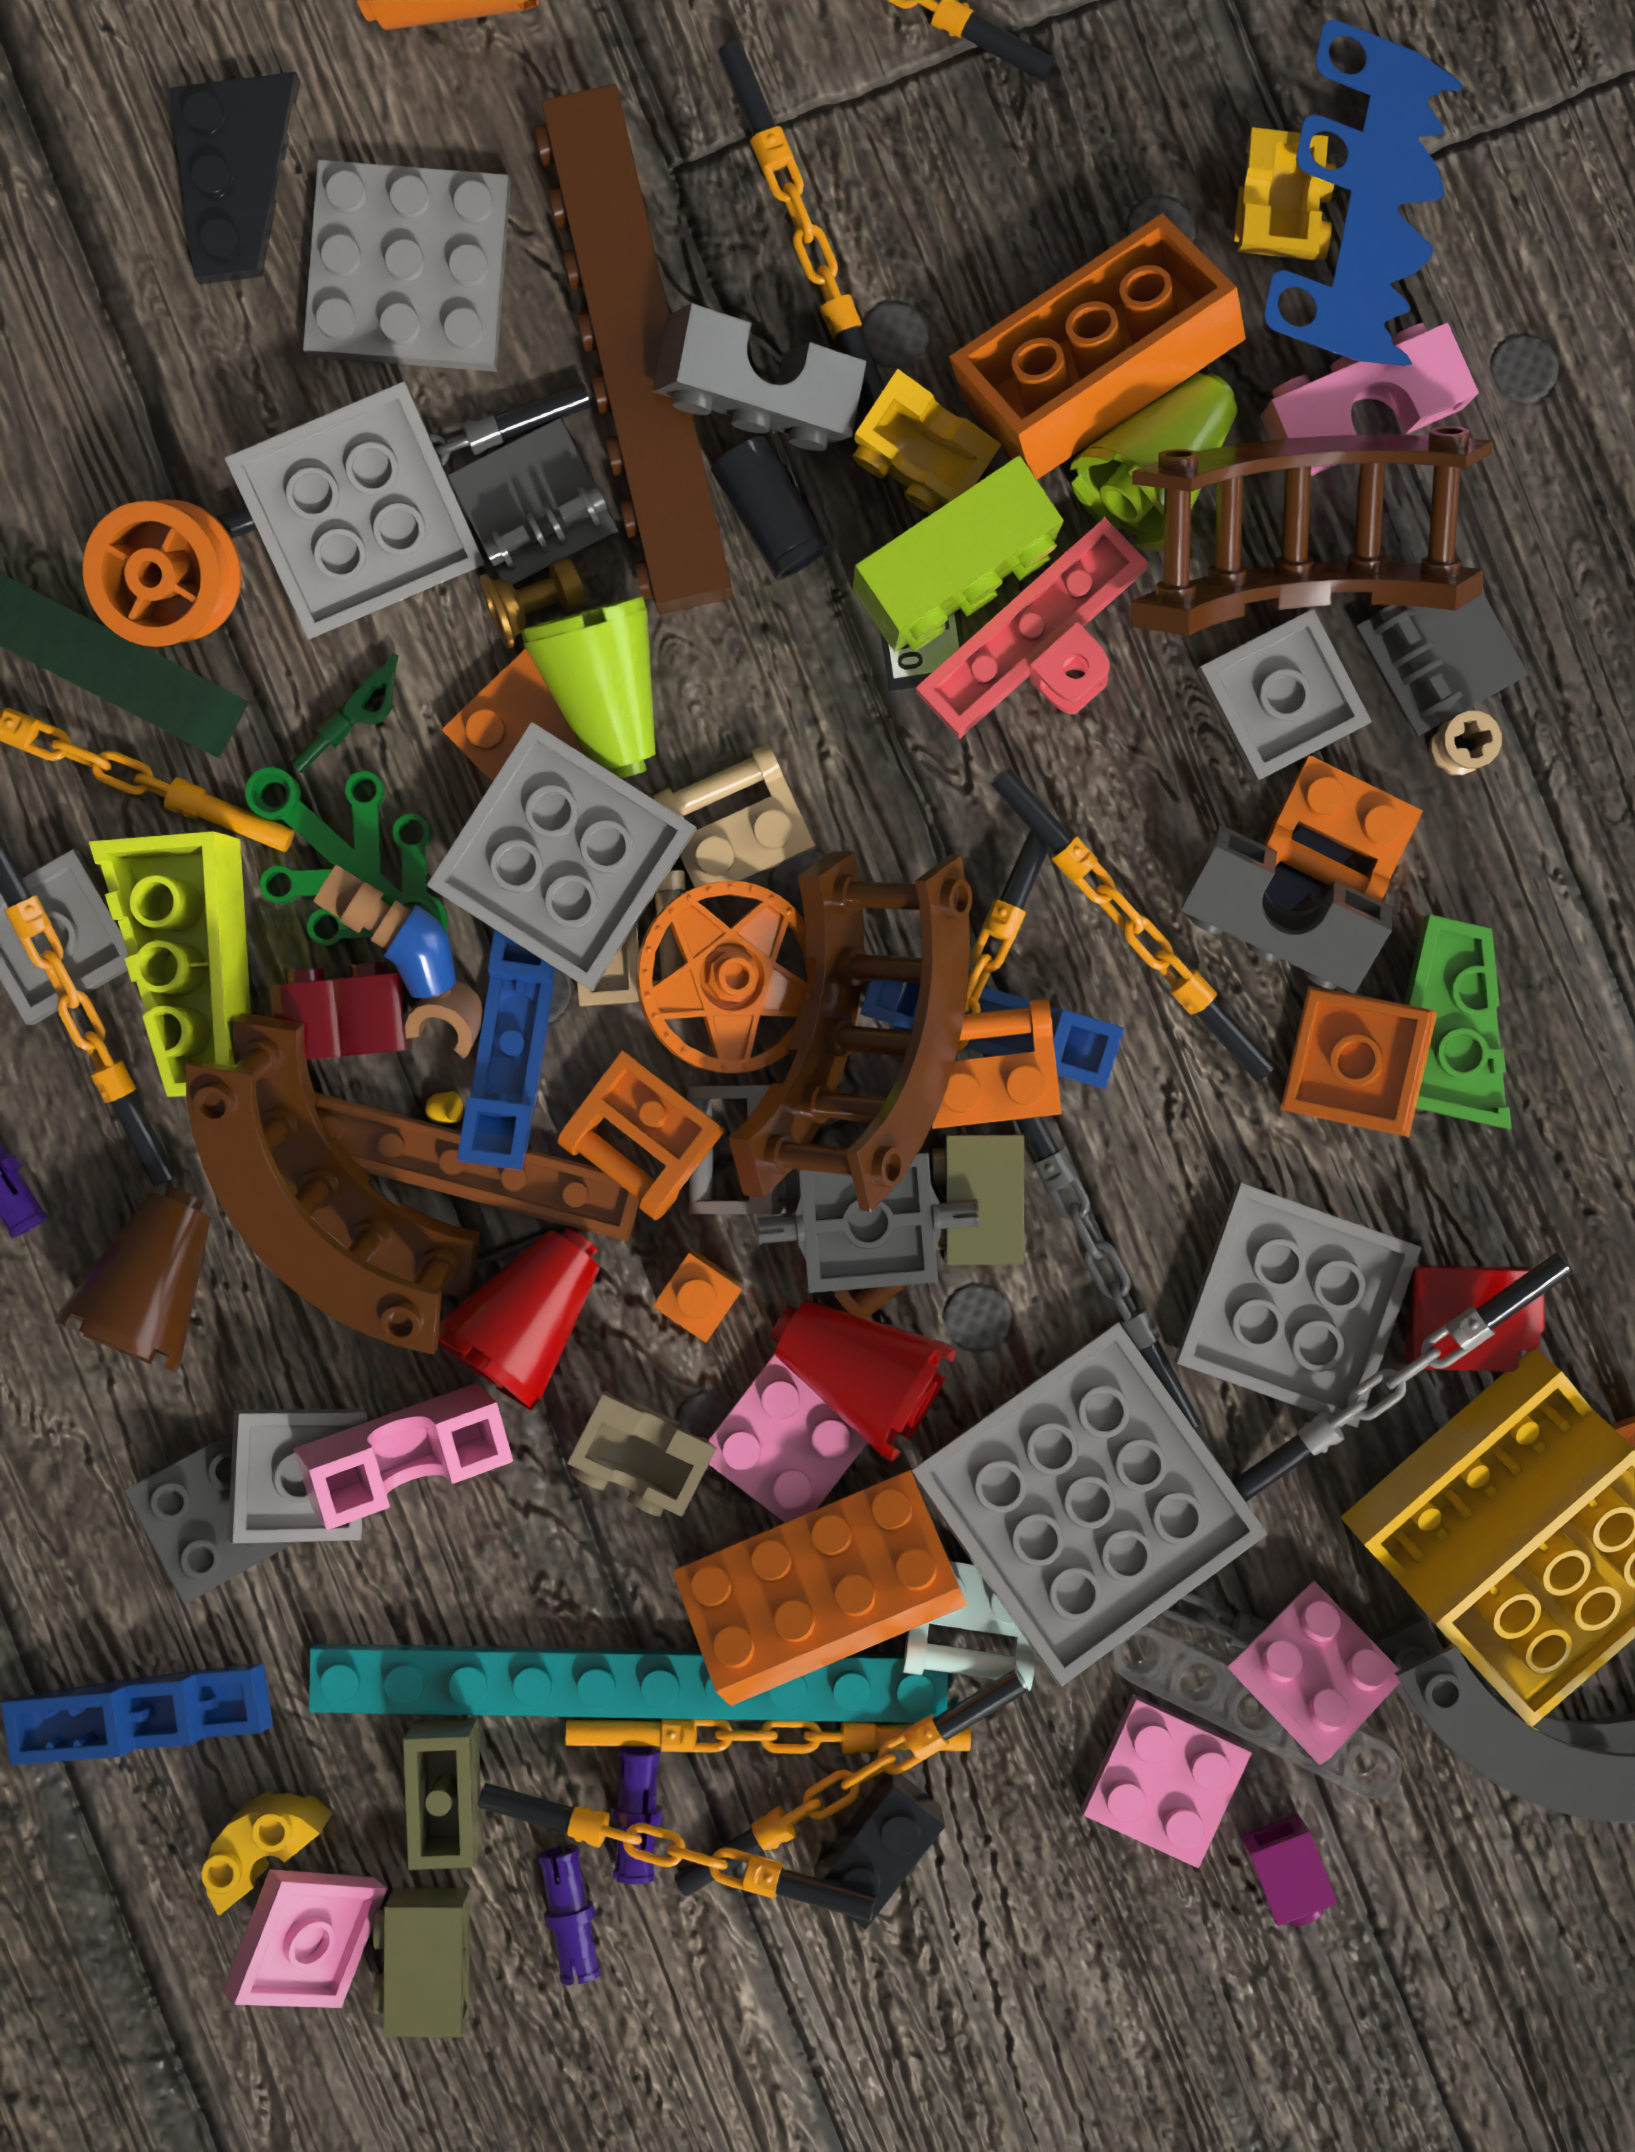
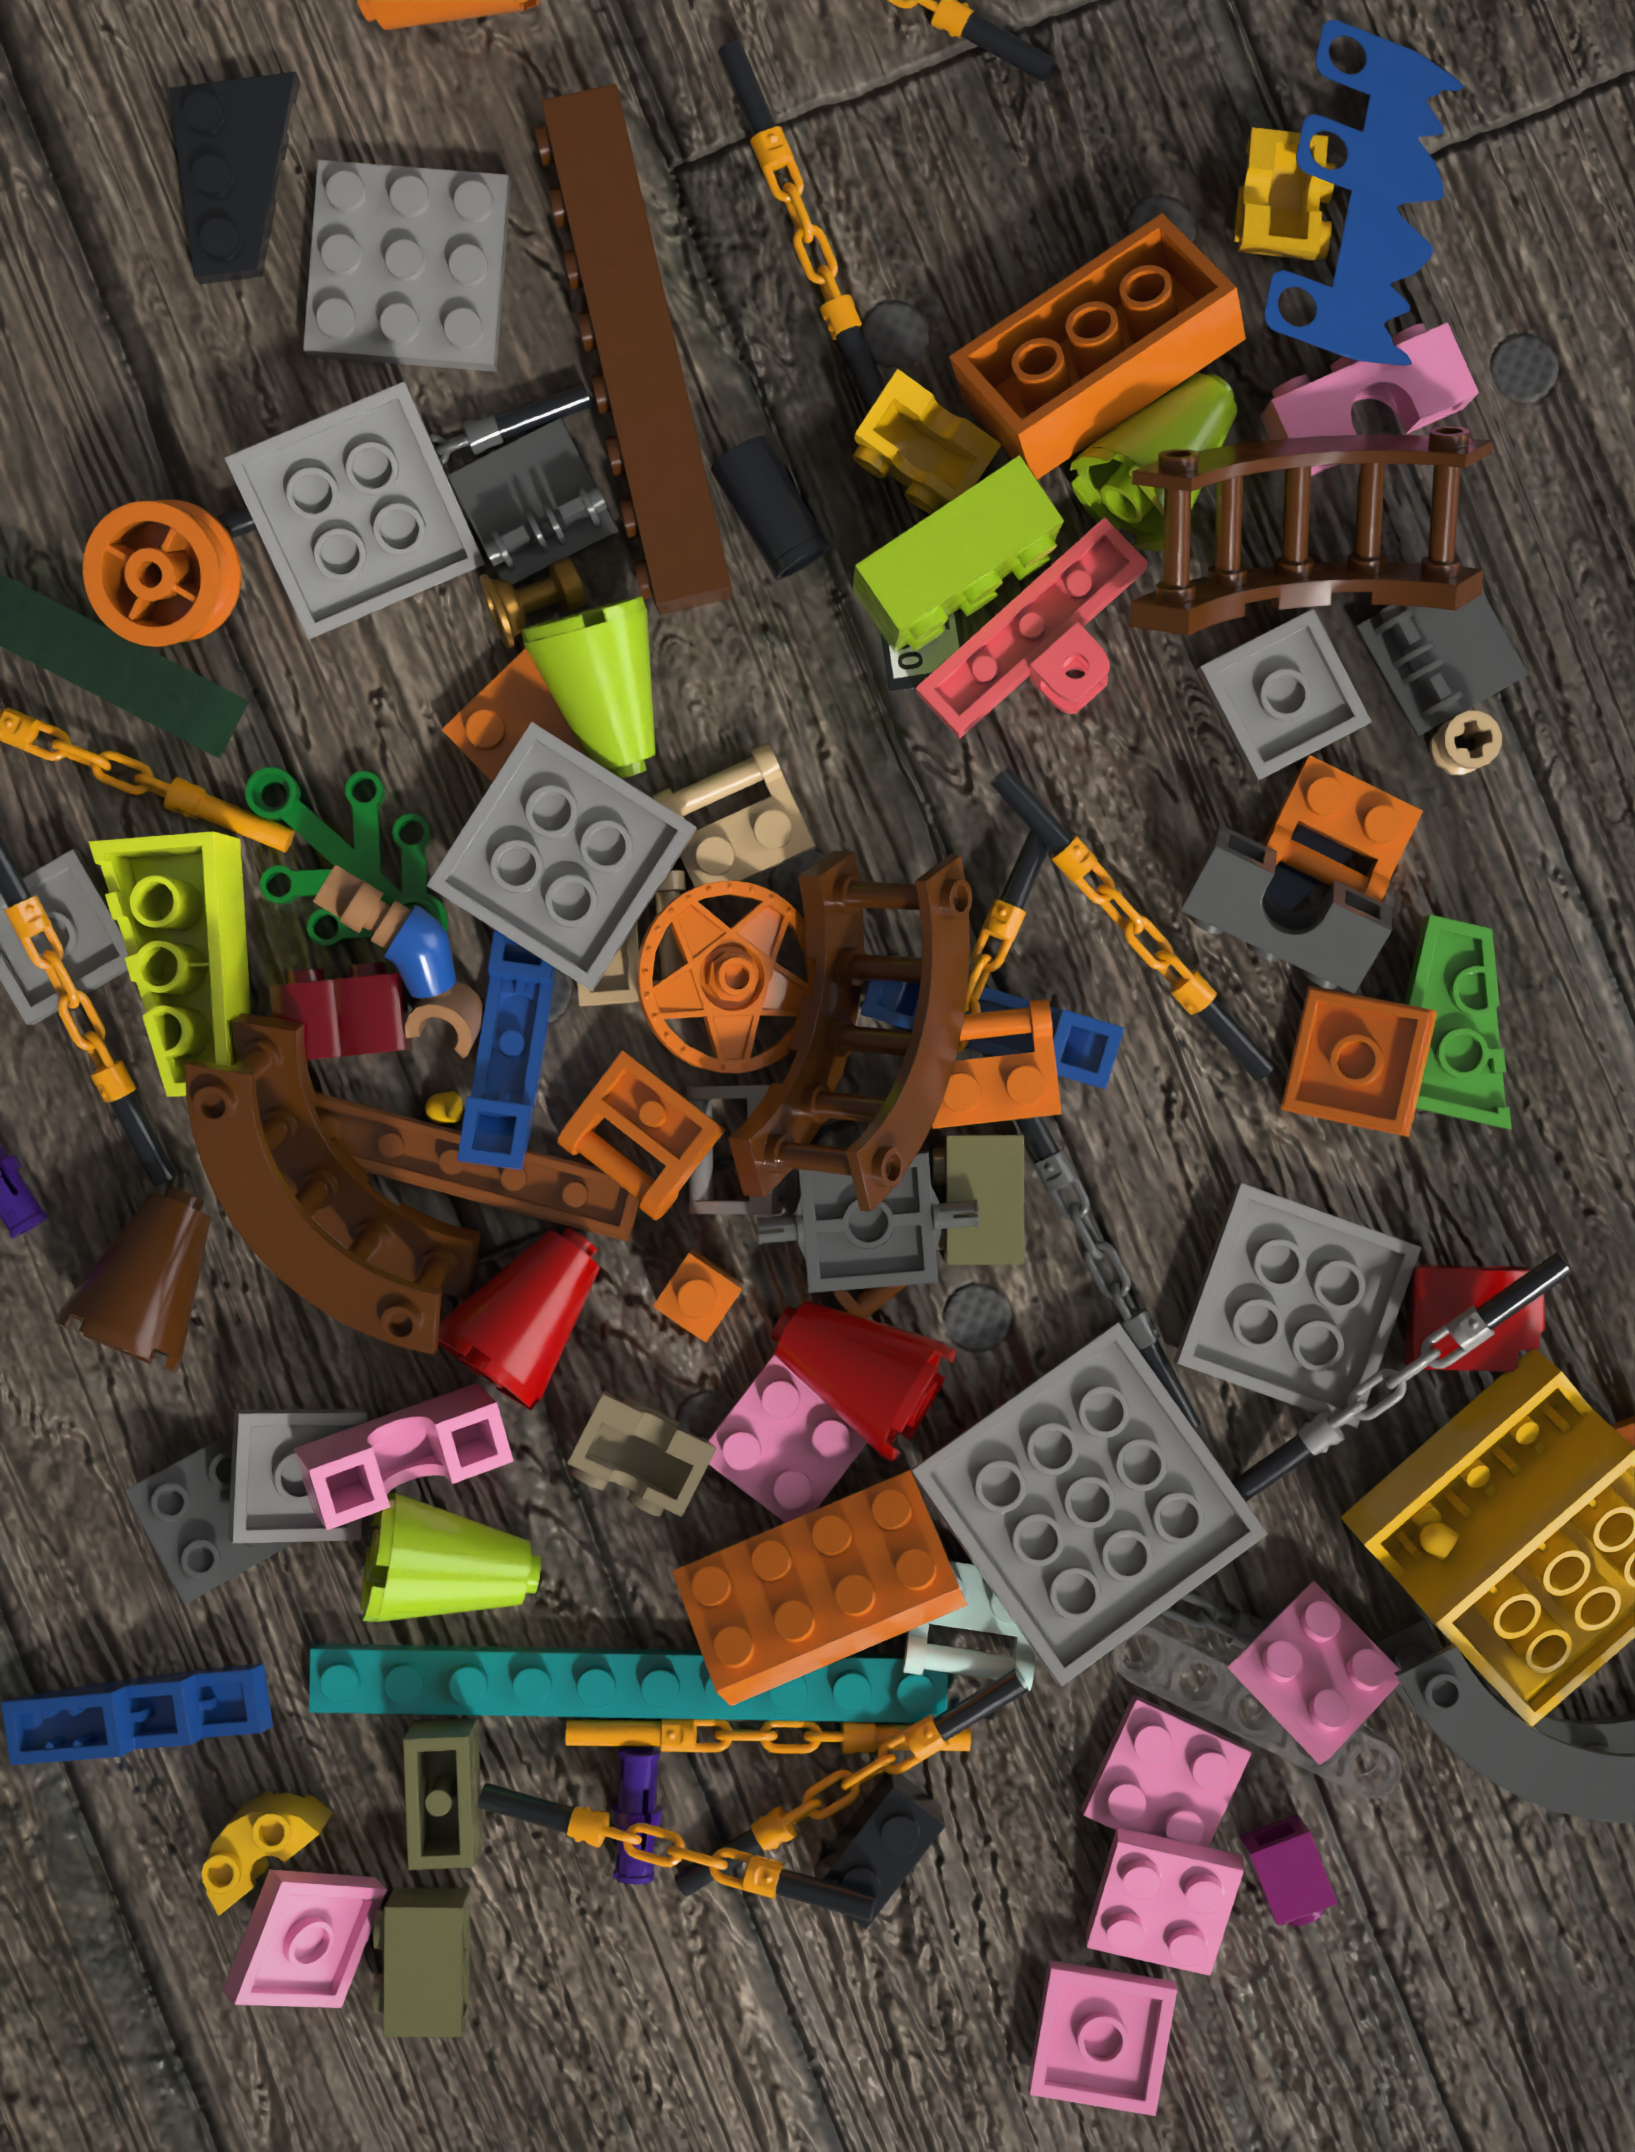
dark green hand [290,652,398,774] -> none
dark purple pin [538,1845,601,1985] -> none
arch [652,303,866,451] -> none
none -> lime cone [360,1492,541,1622]
none -> bright pink plate [1027,1960,1177,2116]
none -> bright pink plate [1086,1827,1244,1976]
none -> yellow piece [1420,1522,1460,1561]

